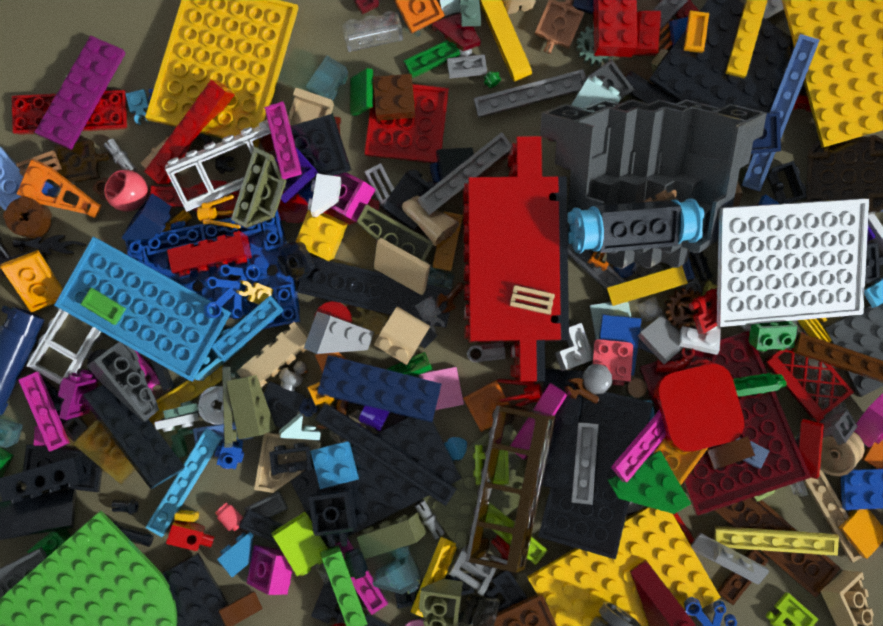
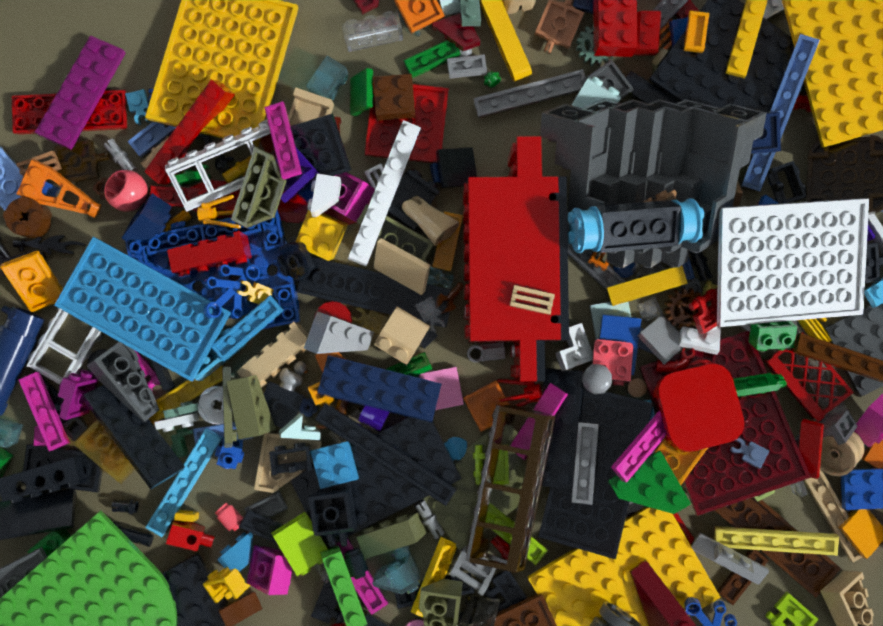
bright green tile [81,287,126,325] -> none
light grey plate [417,132,512,215] -> none
reddish brown bar [564,378,599,403] -> none
reddish brown slope [707,436,755,470] -> none
none -> medium blue plate [128,122,176,158]
none -> green plate [175,164,212,186]
none -> yellow window [203,567,250,603]
none -> yellow pin [222,155,252,183]
none -> white plate [348,120,421,266]

